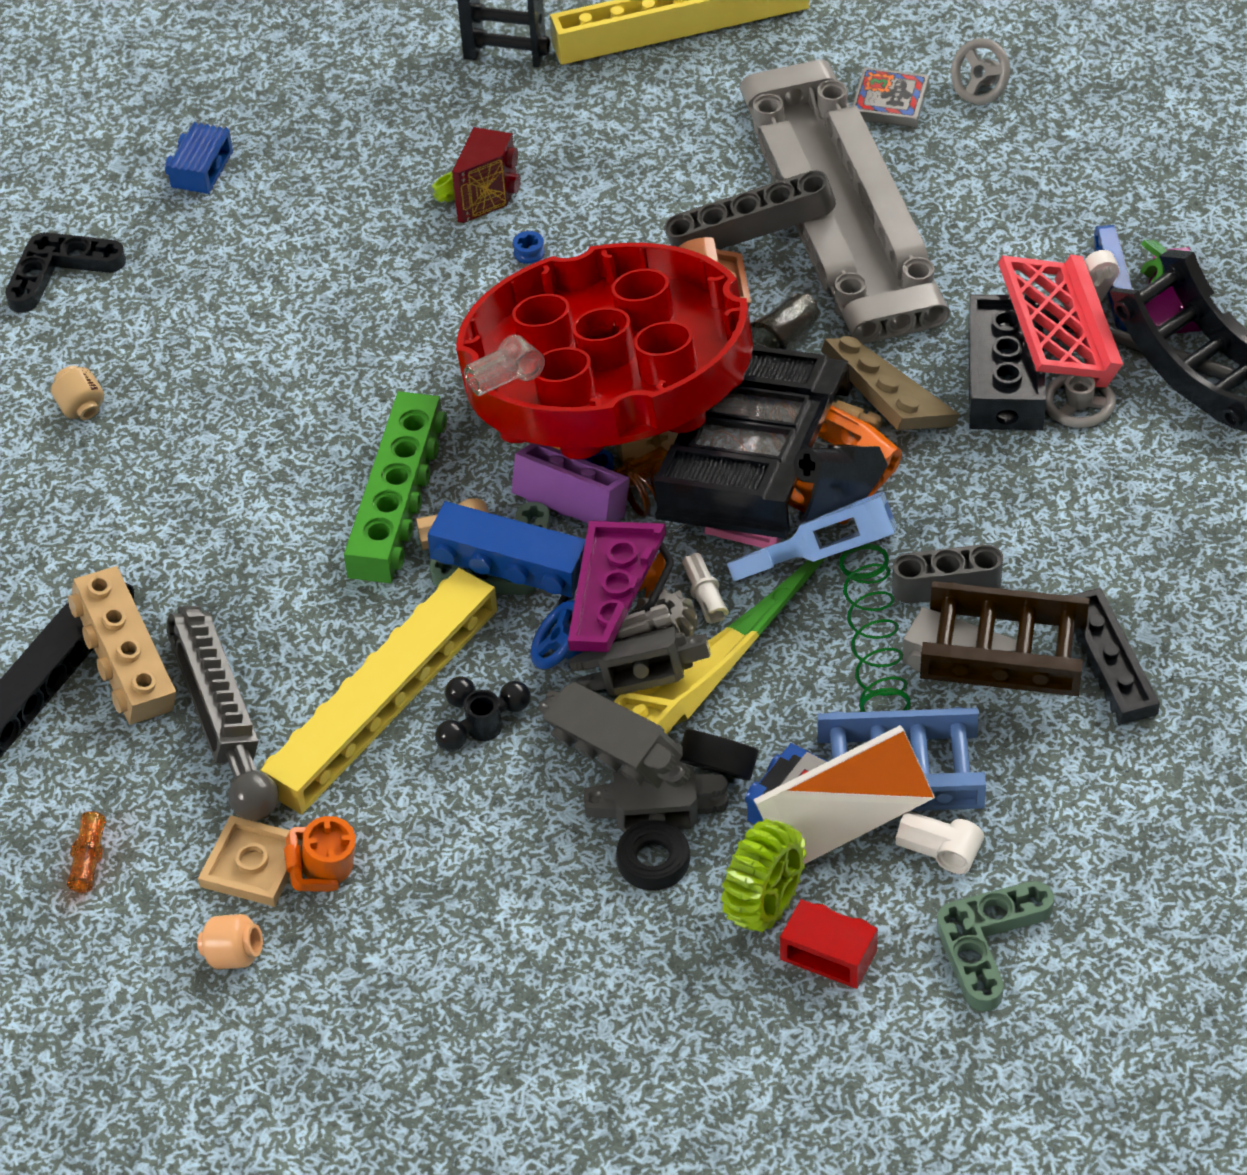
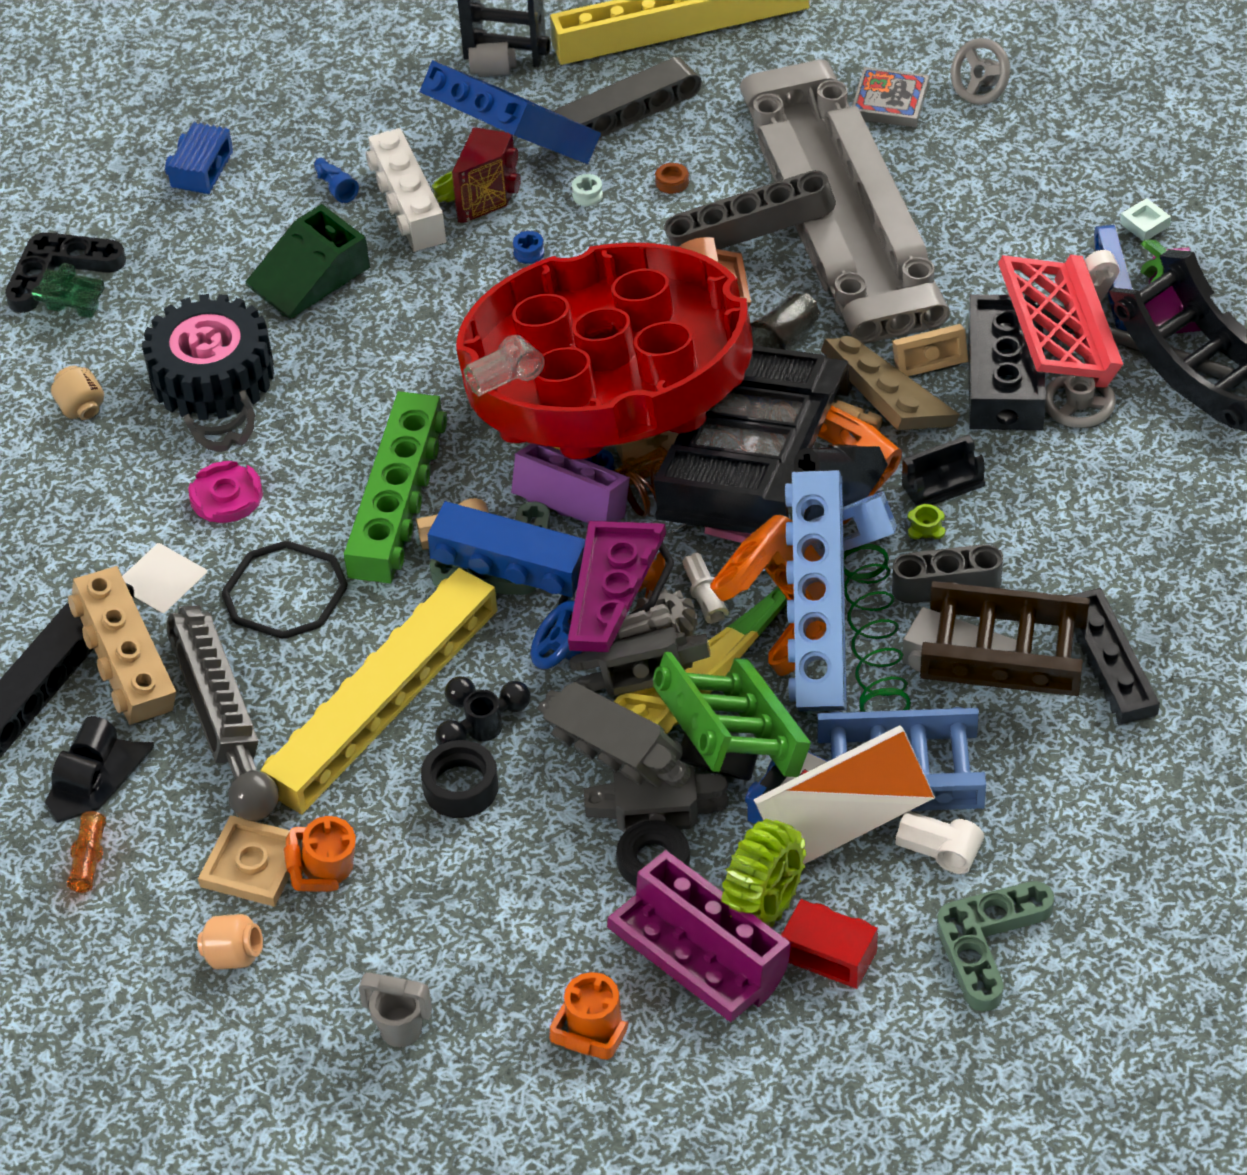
none -> clear green hips [32,263,105,318]
none -> black panel [45,716,154,823]
none -> white sticker [122,543,207,613]
none -> black wheel [142,294,274,420]
none -> dark grey helmet [184,390,255,452]
none -> dark pink tile [188,461,263,523]
none -> black piece [222,541,348,639]
none -> dark green slope [245,204,370,320]
none -> blue piece [314,157,359,203]
none -> light grey piece [359,972,432,1047]
none -> white brick [366,128,446,252]
none -> blue window [419,60,601,164]
none -> black tyre [421,740,498,818]
none -> light grey brick [469,42,516,77]
none -> orange piece [549,972,628,1060]
none -> dark grey beam [553,57,702,138]
none -> light aqua bush [572,174,603,206]
none -> magenta brick [607,850,791,1022]
none -> bright green fence [653,652,811,777]
none -> dark orange tile [655,163,689,194]
none -> orange connector [710,515,826,676]
none -> light blue brick [785,470,847,711]
none -> tan tile [892,324,969,377]
none -> black hinge [902,435,986,507]
none -> lime plate [907,504,945,539]
none -> light aqua plate [1120,198,1171,241]

